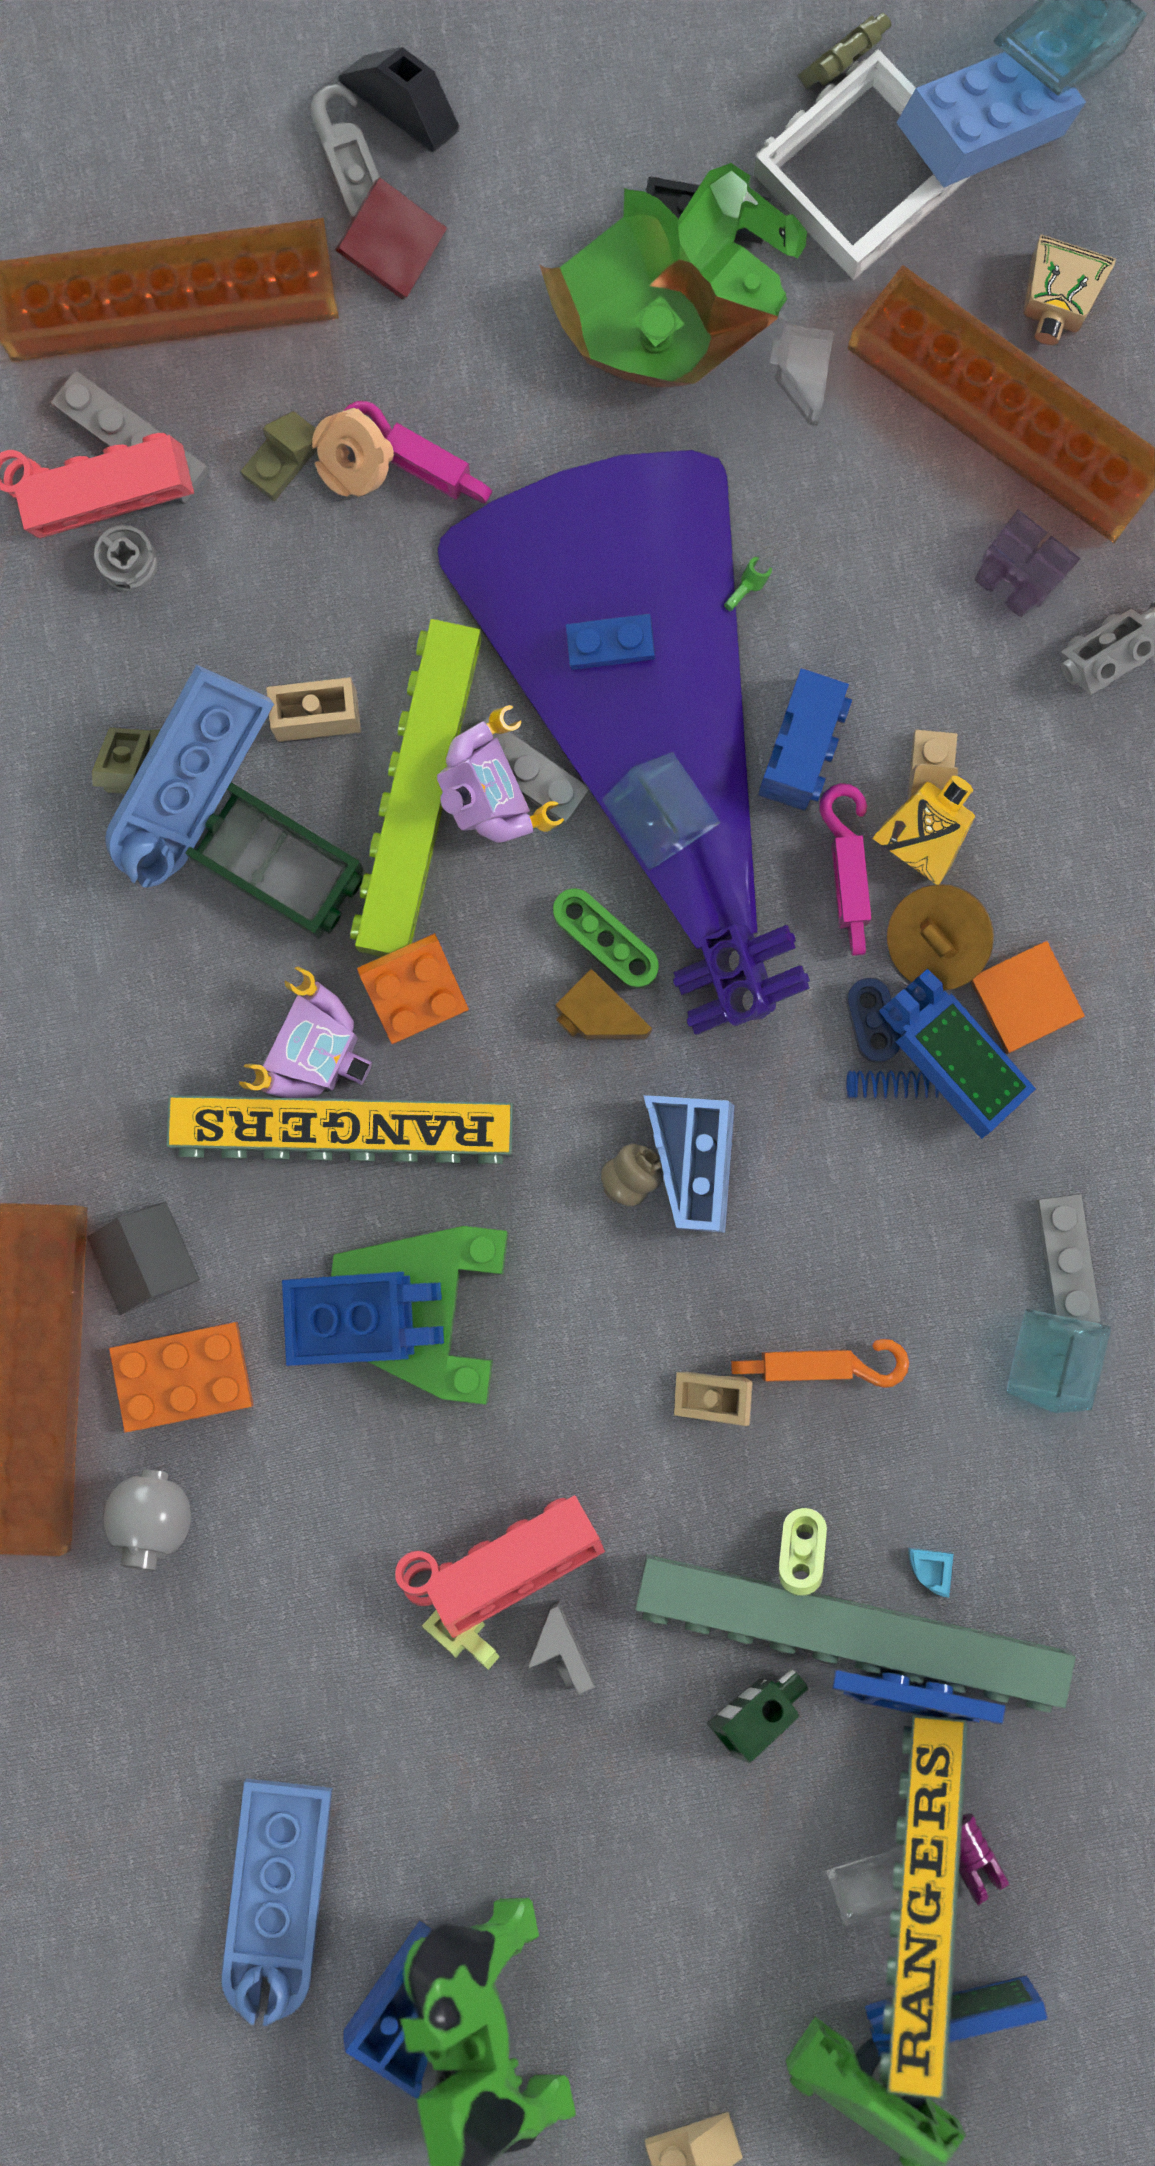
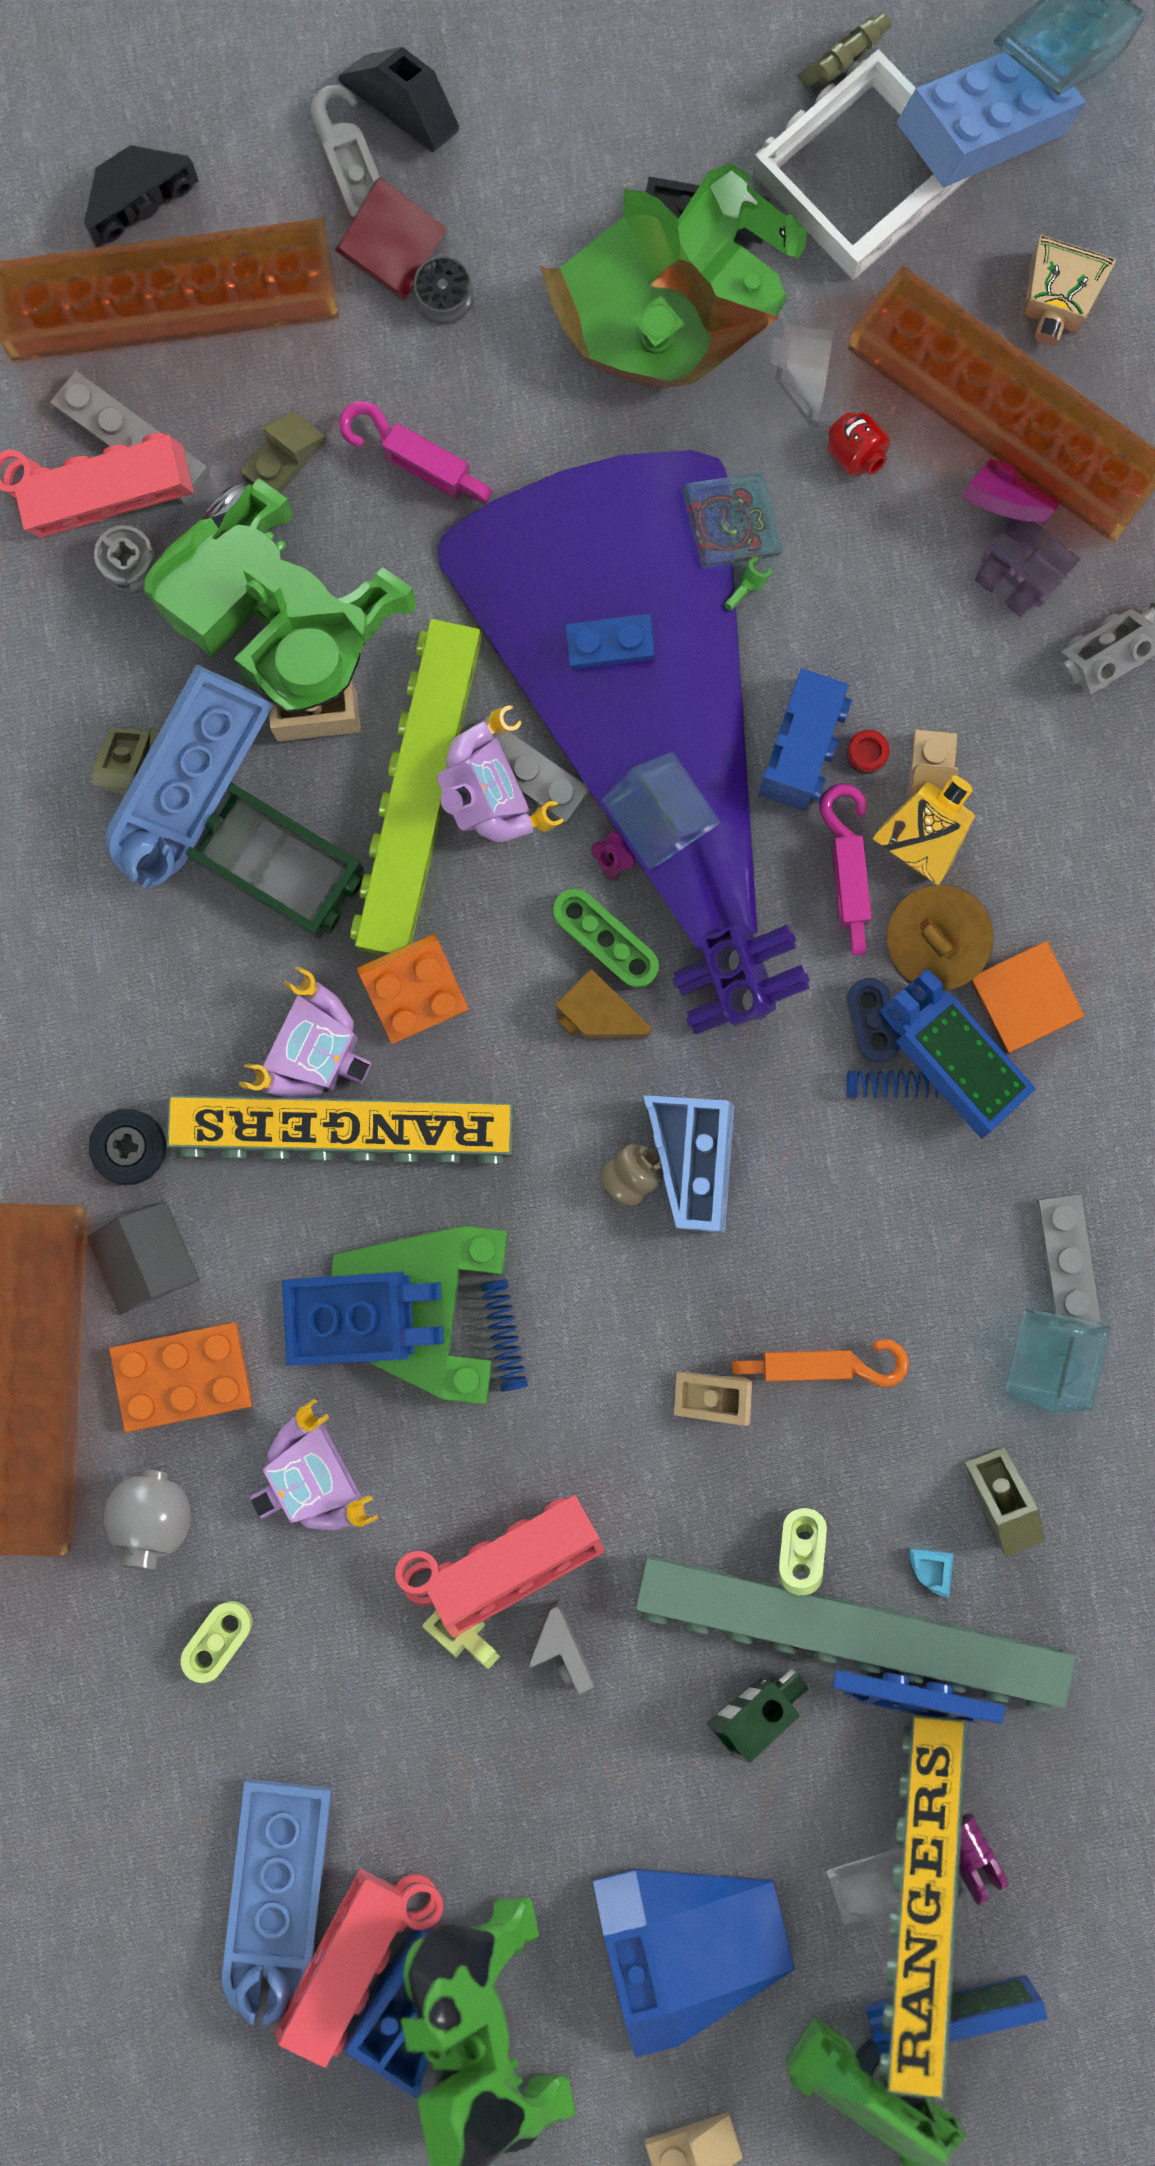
light nougat plate [312,408,394,497] -> none
none -> black slope [84,145,199,247]
none -> black bush [89,1109,166,1185]
none -> bright green animal [144,478,417,712]
none -> yellowish green plate [181,1601,252,1683]
none -> lavender torso [250,1399,378,1530]
none -> coral hinge [274,1868,443,2068]
none -> dark grey wheel [414,256,473,325]
none -> blue piece [480,1279,528,1392]
none -> magenta plate [591,831,635,880]
none -> blue wedge [593,1869,795,2057]
none -> clear light blue tile [682,472,783,568]
none -> red head [827,412,890,476]
none -> red tile [846,730,890,774]
none -> magenta plate [961,458,1060,526]
none -> olive slope [965,1447,1045,1557]

